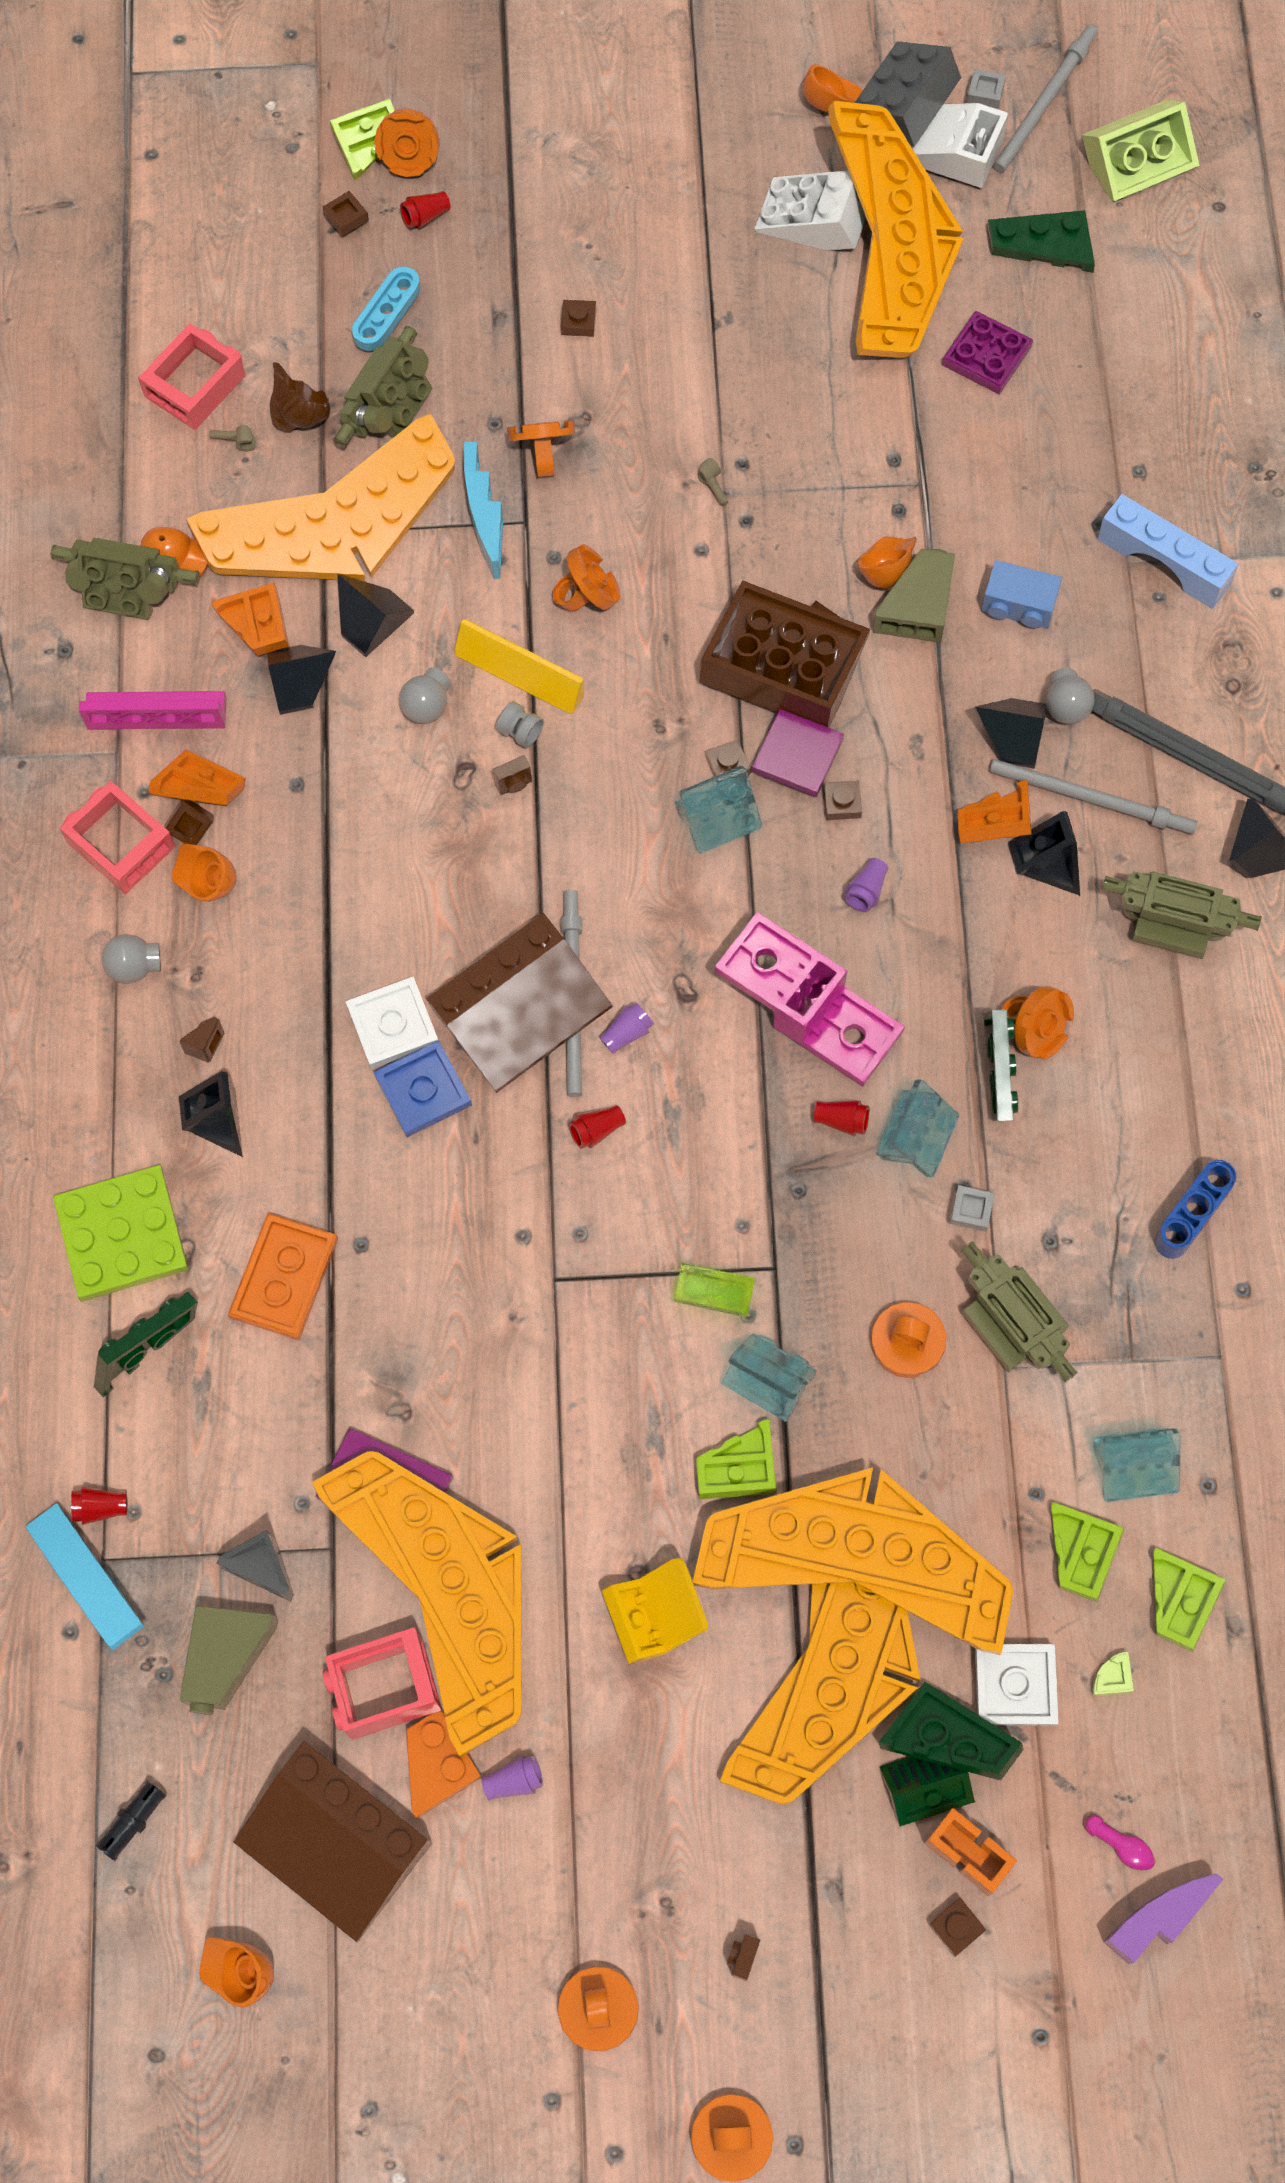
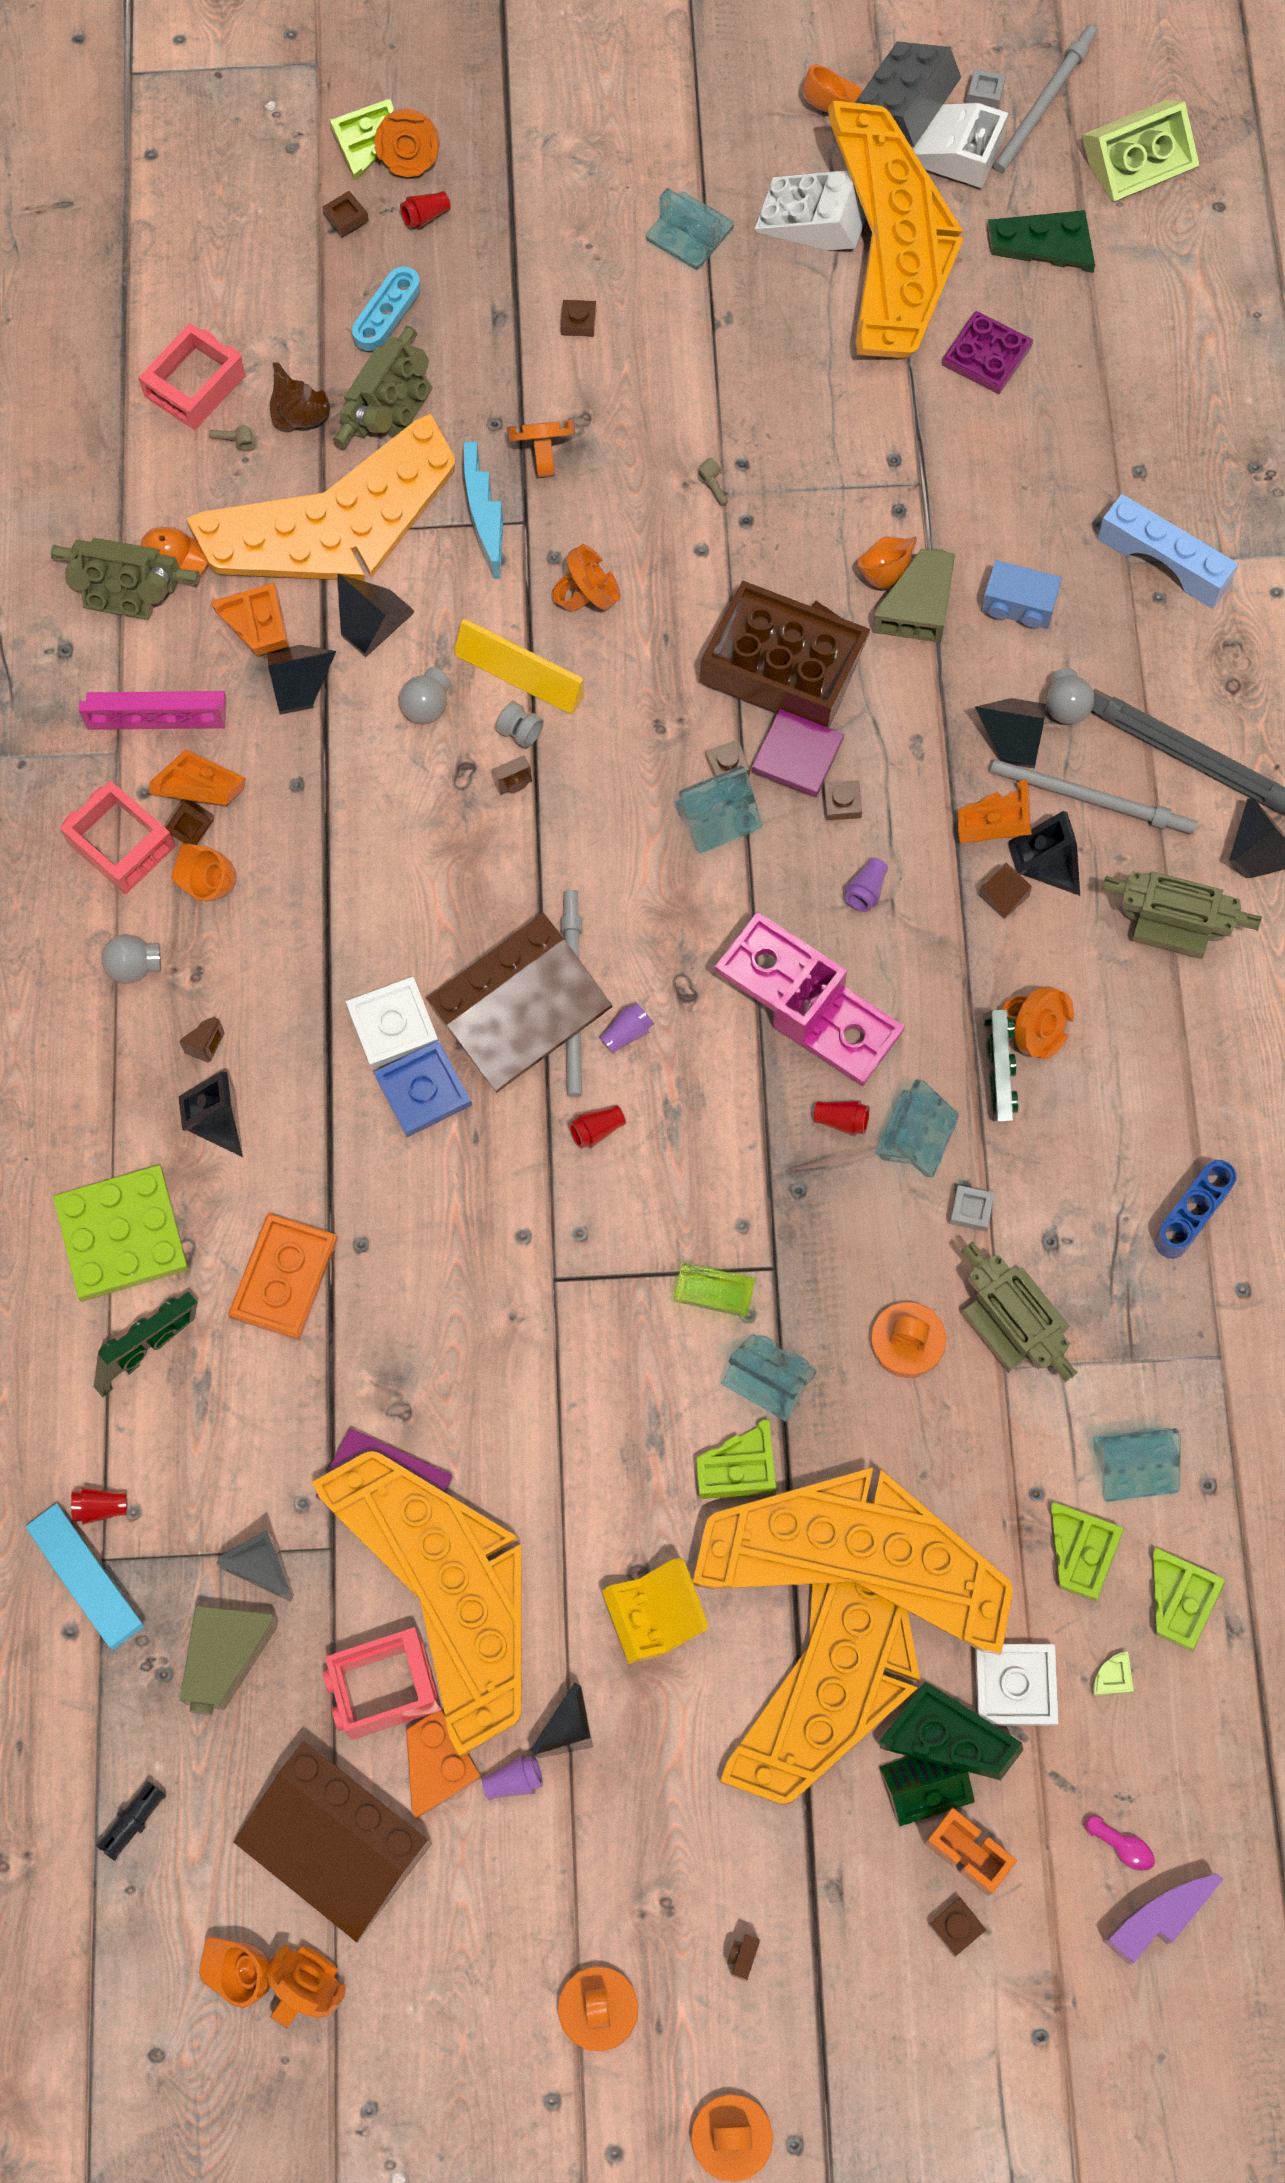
none -> orange tile [266,1945,346,2029]
none -> black slope [530,1683,593,1758]
none -> clear light blue bracket [646,188,734,270]
none -> reddish brown slope [979,862,1032,919]

